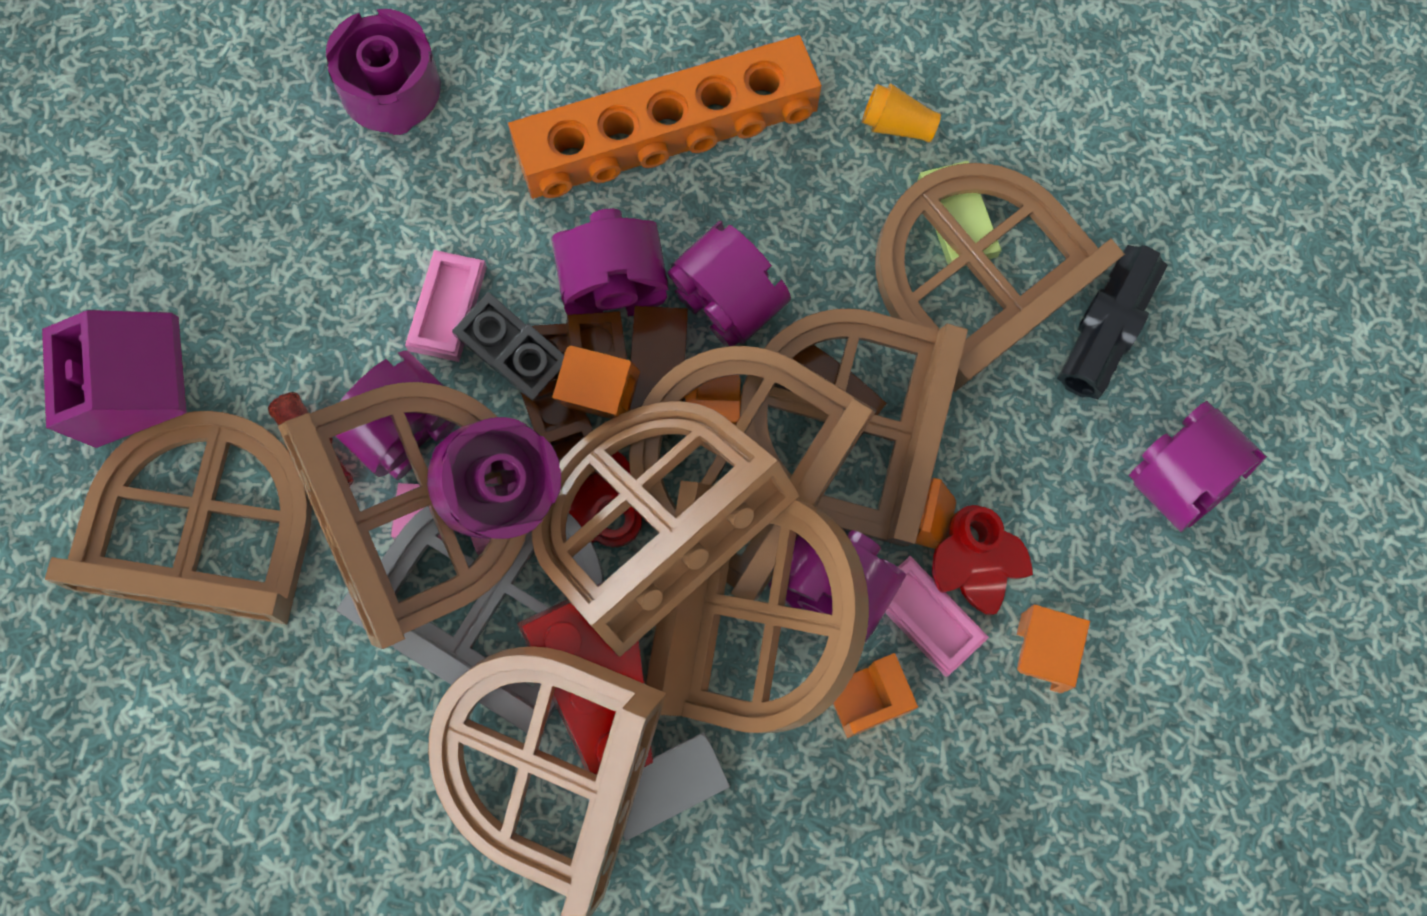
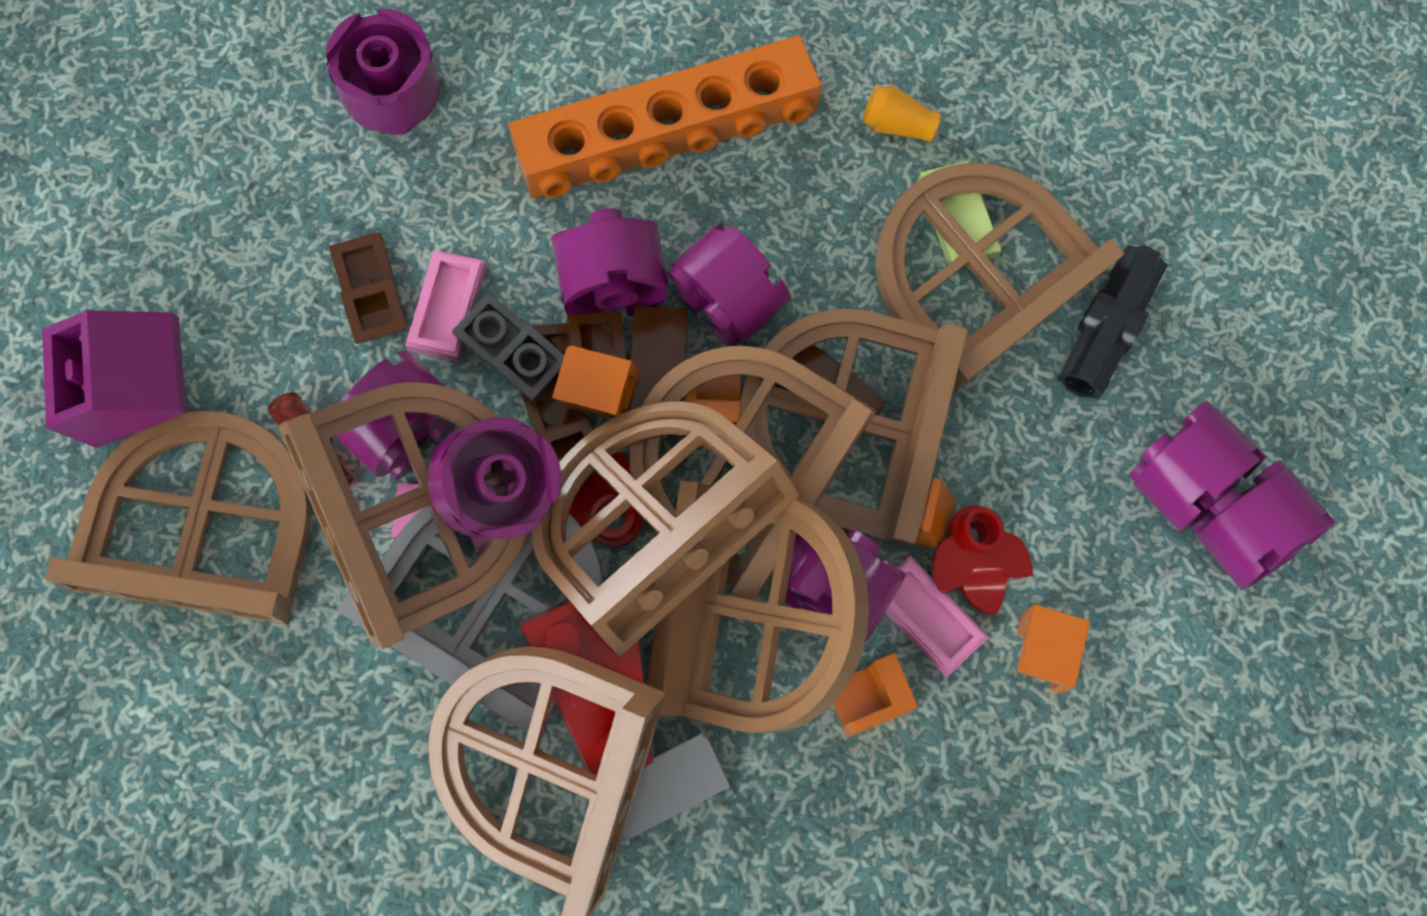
none -> reddish brown slope [328,232,409,345]
none -> magenta brick [1192,460,1336,591]

